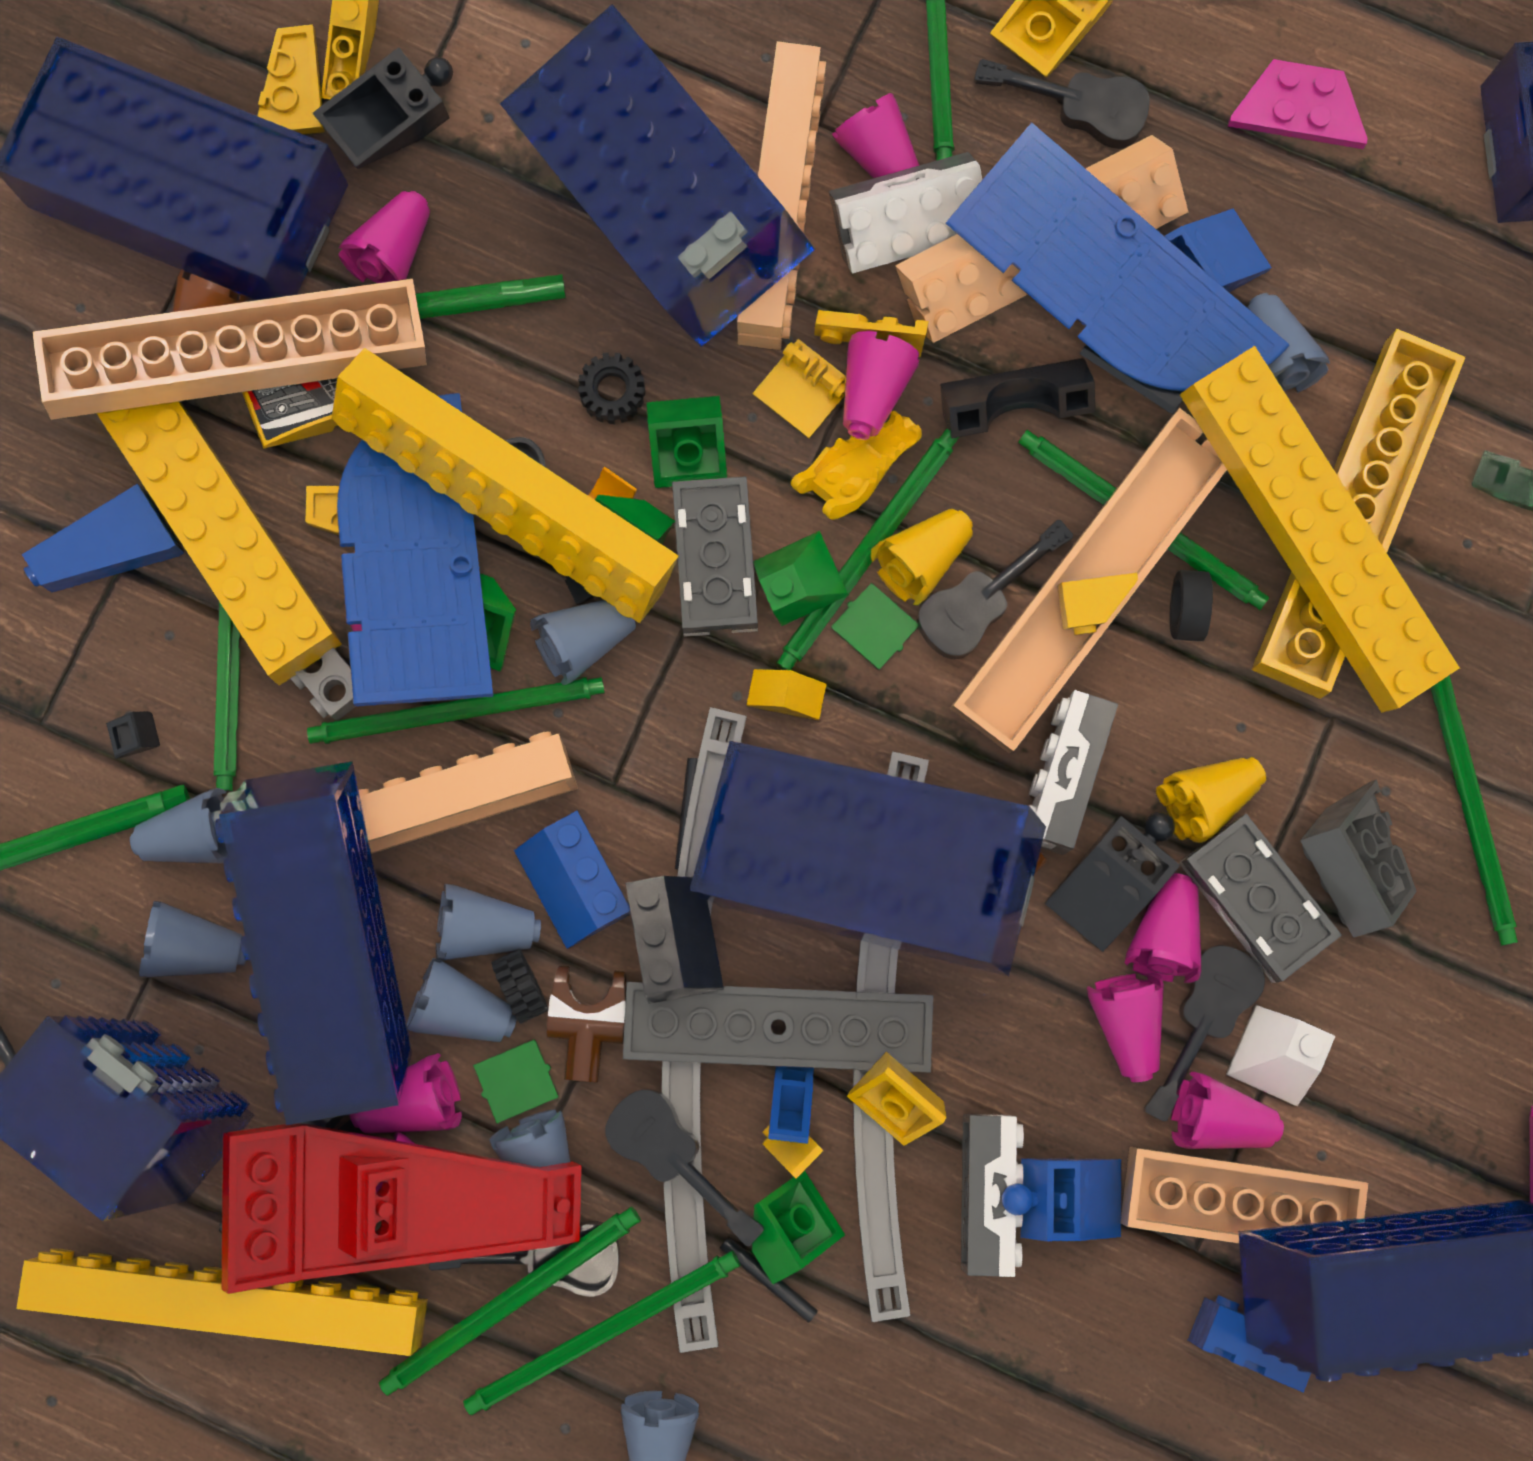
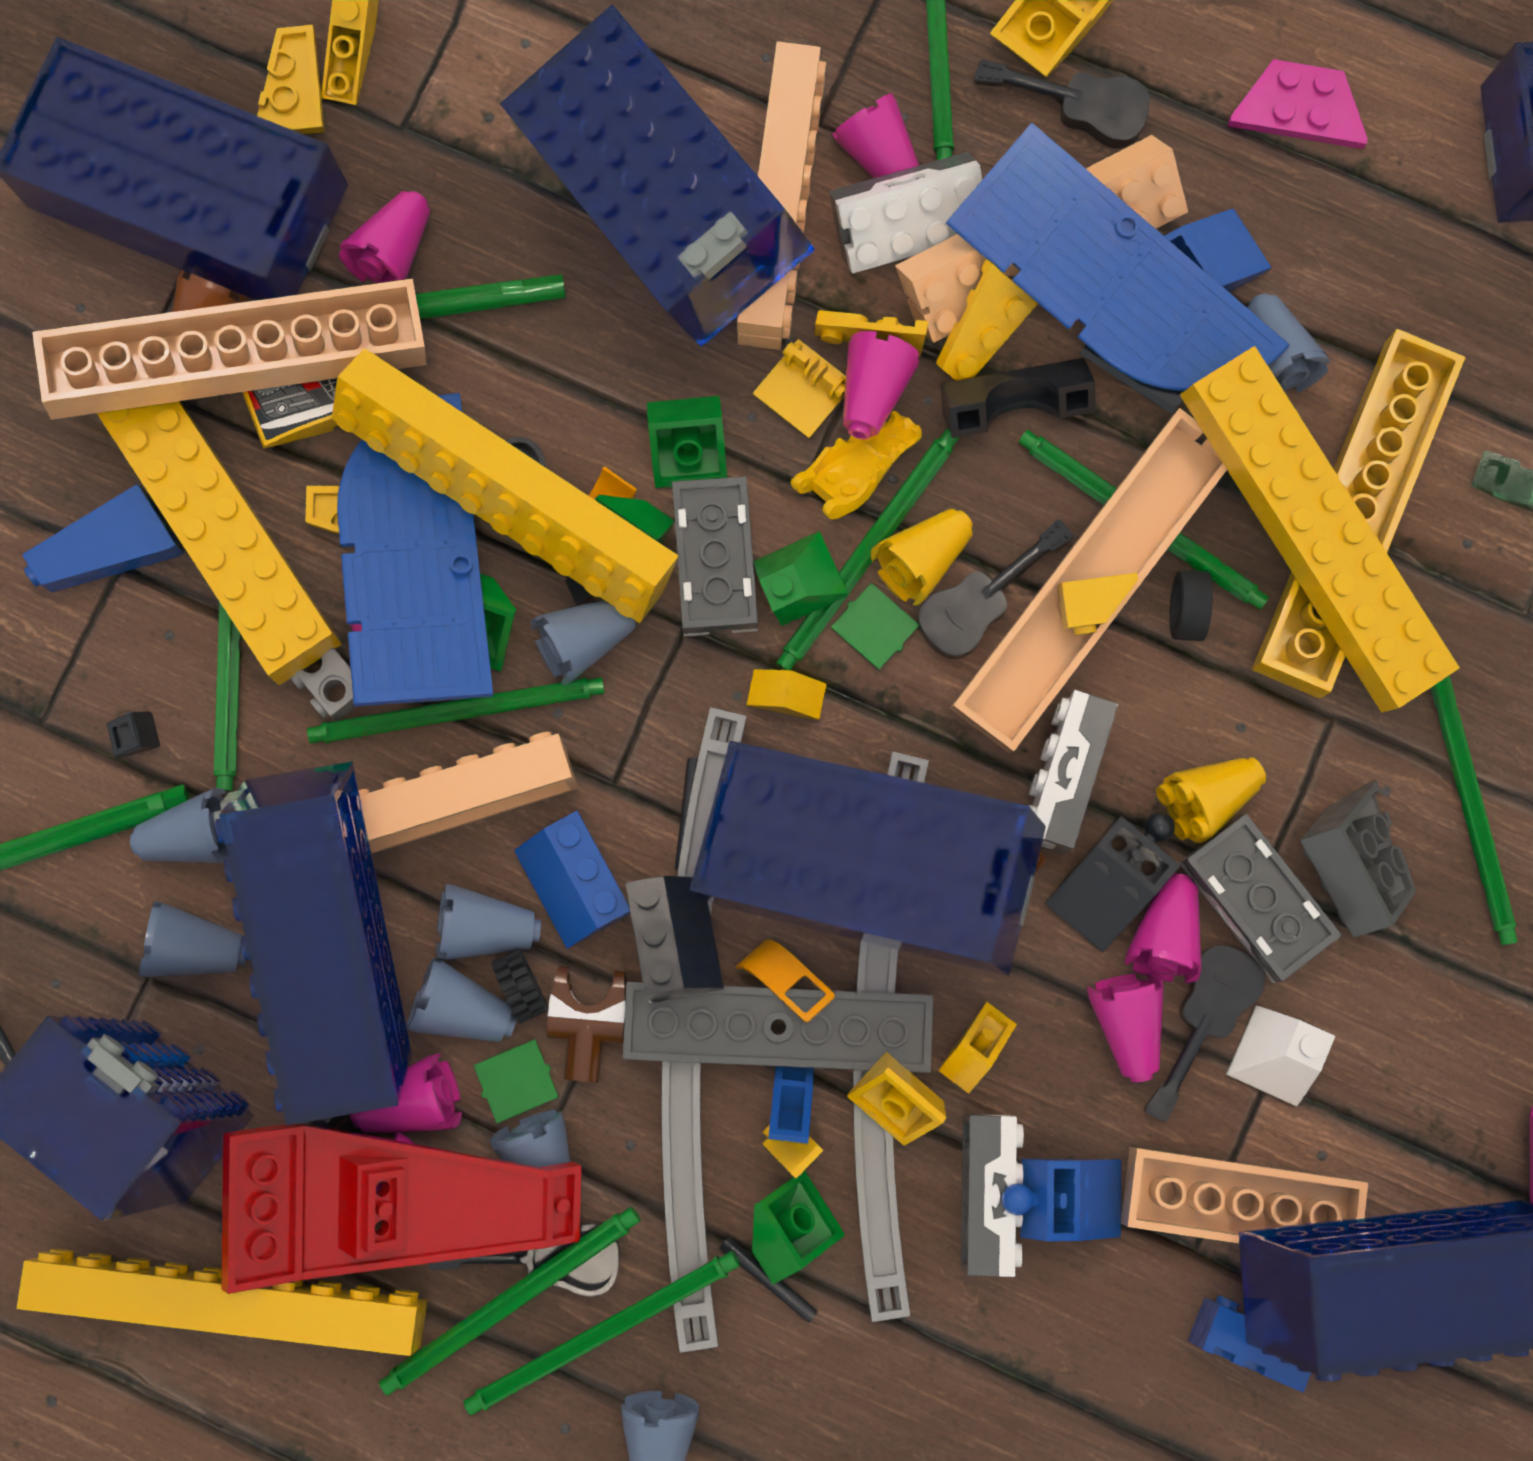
black slope [313,47,453,169] -> none
black tyre [578,352,645,424] -> none
black piece [605,1089,765,1246] -> none
dark pink cone [1171,1071,1284,1149] -> none
none -> light orange piece [735,939,835,1023]
none -> yellow wing [936,259,1038,381]
none -> yellow slope [938,1002,1017,1094]

